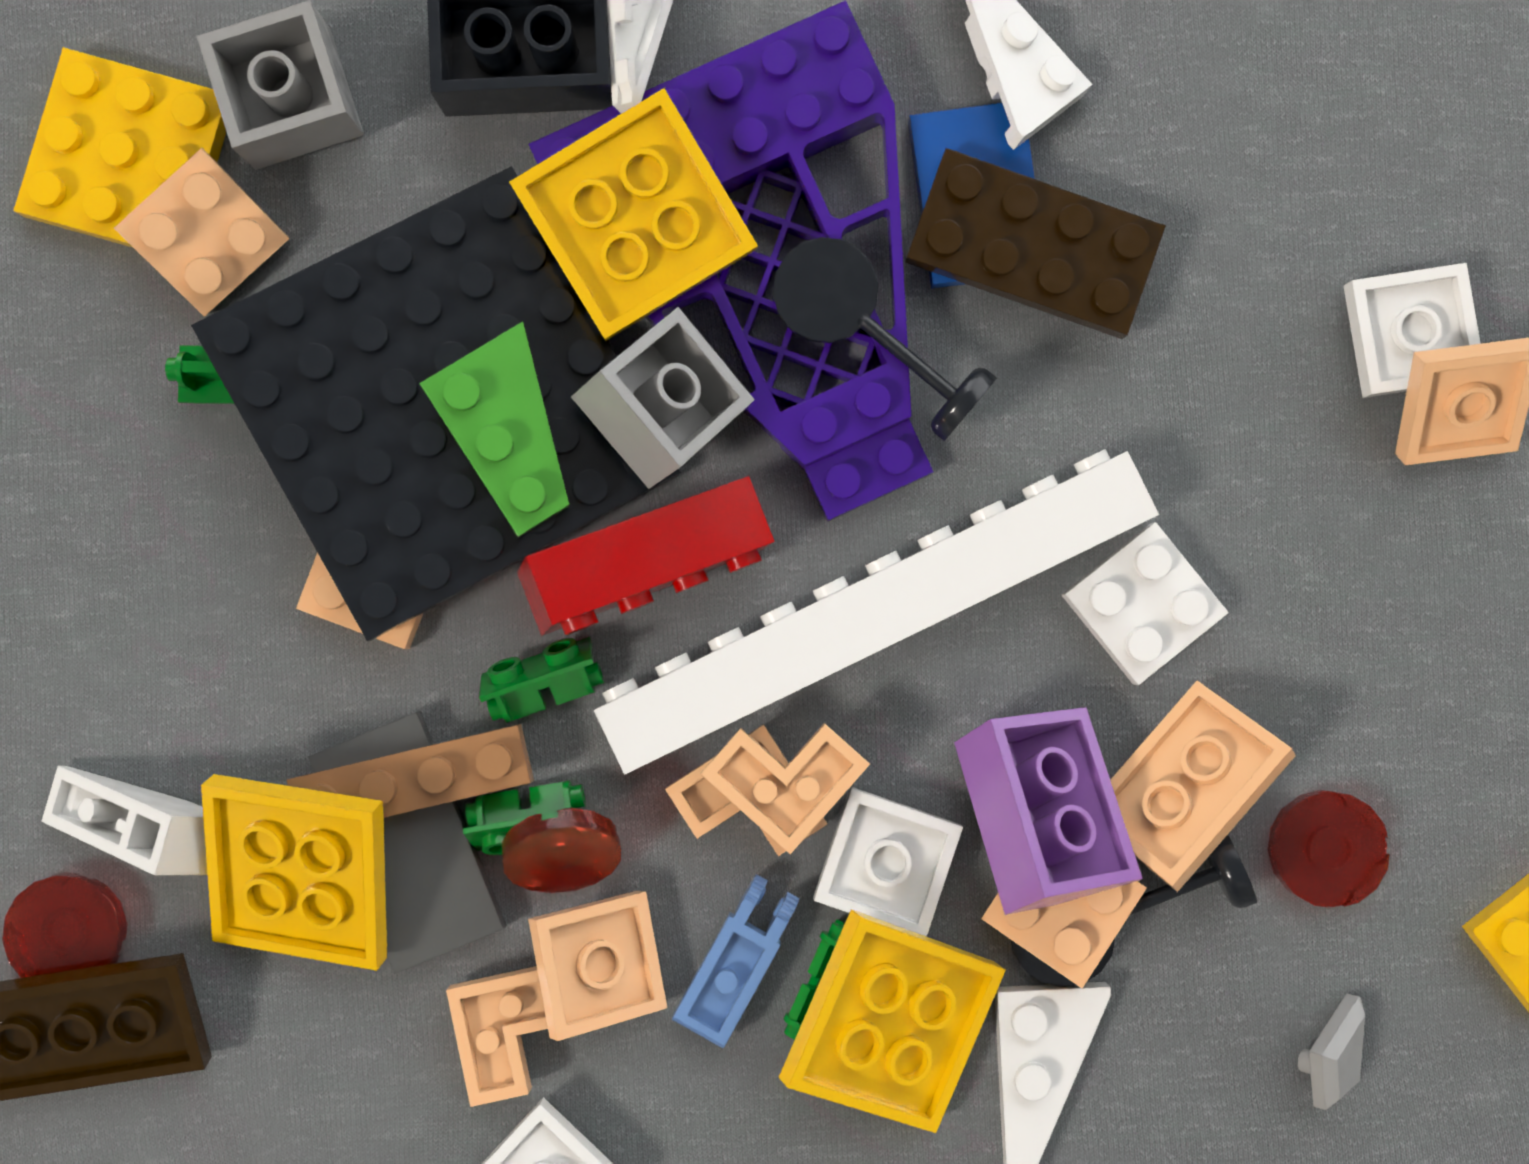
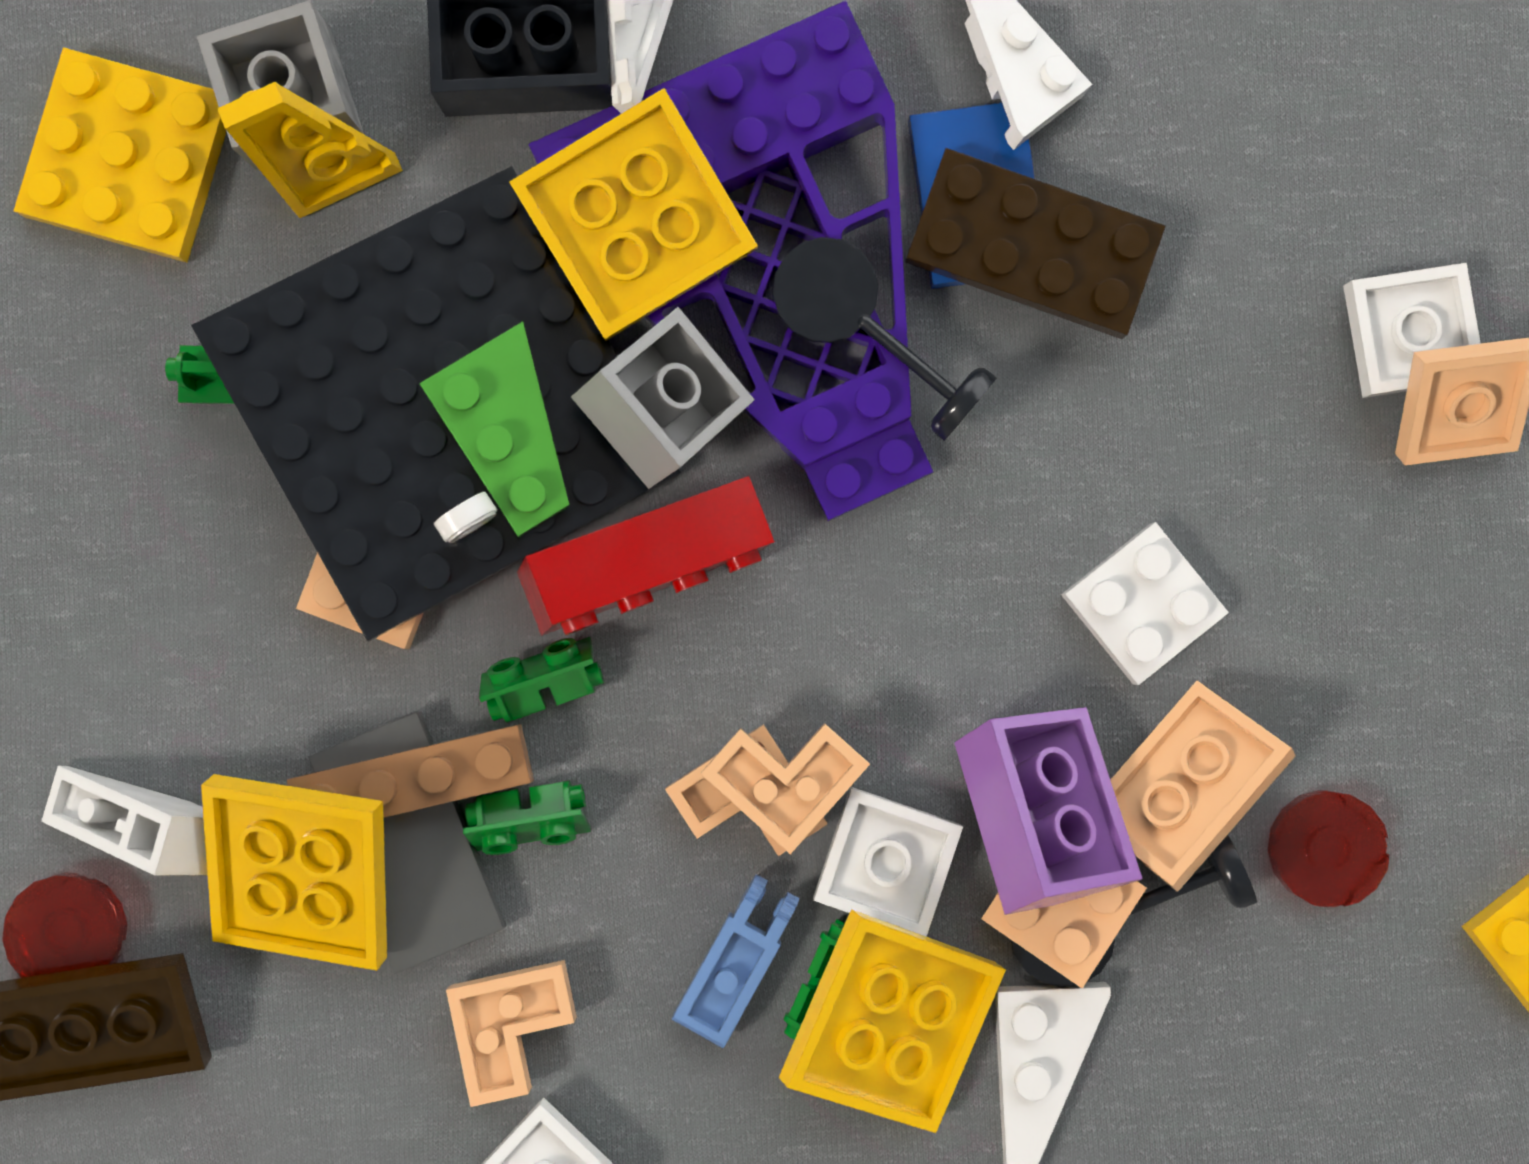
light nougat plate [114,148,289,317] -> none
clear red tile [502,808,622,893] -> none
light nougat plate [528,891,667,1041] -> none
white brick [594,449,1159,775] -> none
light grey piece [1298,994,1365,1110] -> none
none -> yellow wing [217,82,403,218]
none -> white tile [434,492,497,543]

